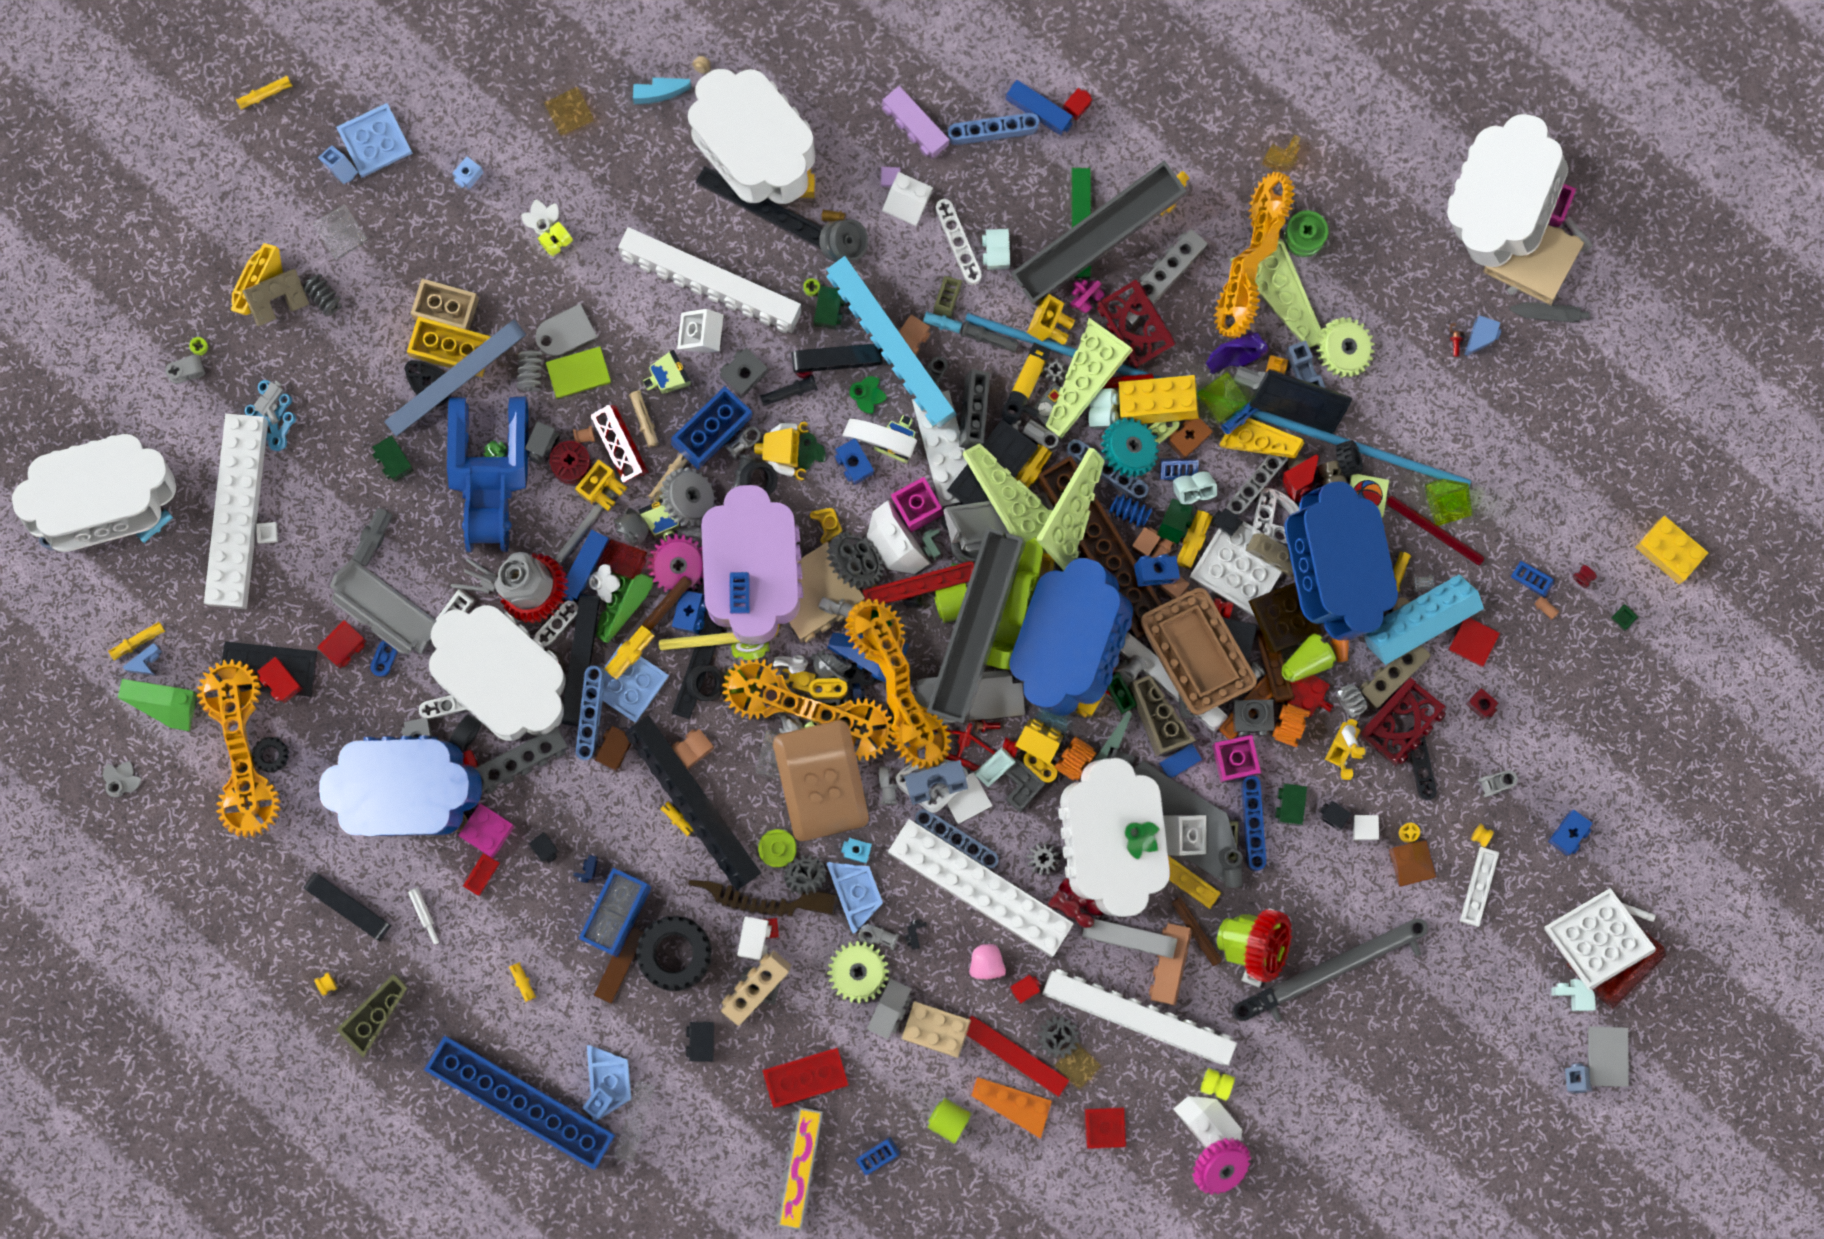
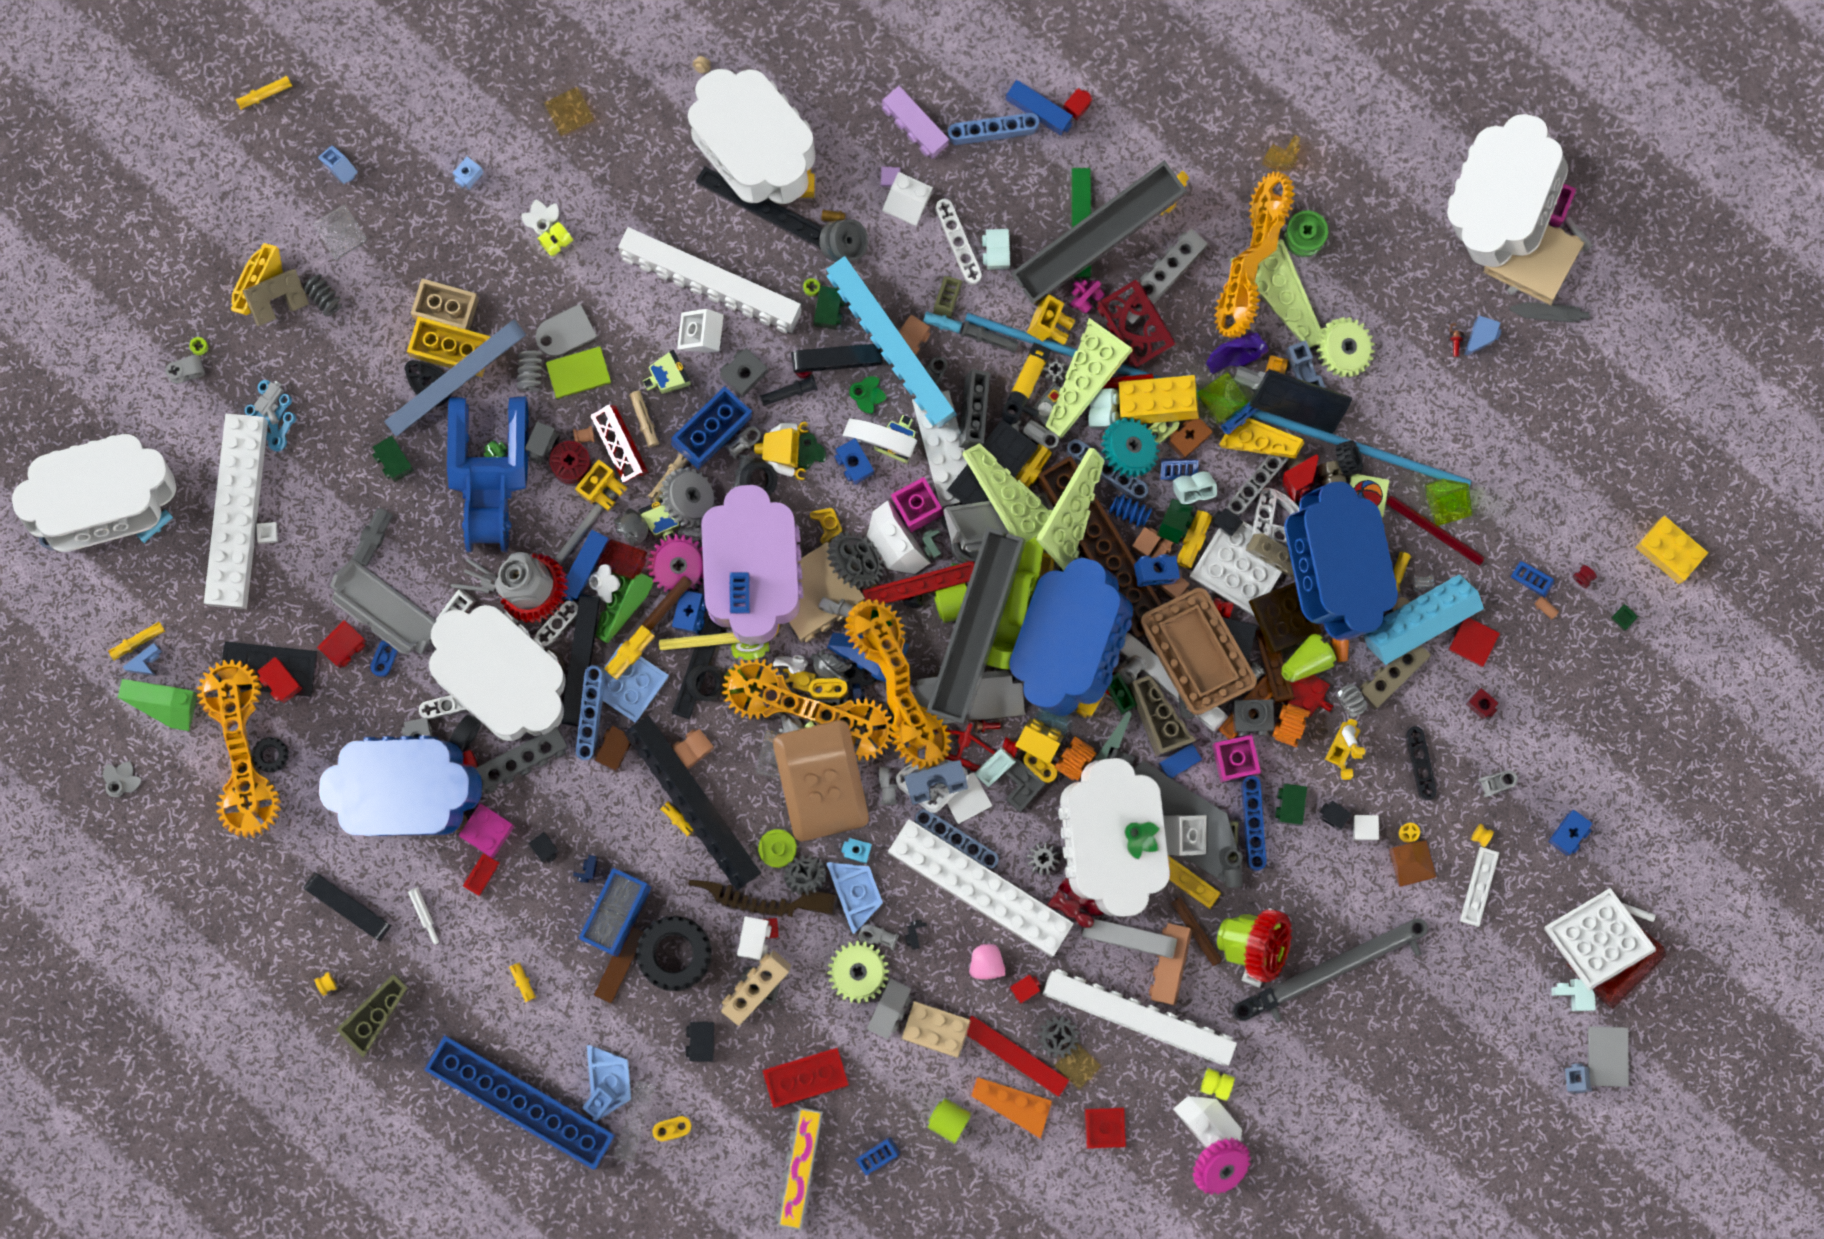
light blue plate [336,103,412,178] -> none
medium azure slope [633,78,691,104] -> none
dark red fence [1360,677,1446,767] -> none
none -> yellow plate [652,1116,692,1142]

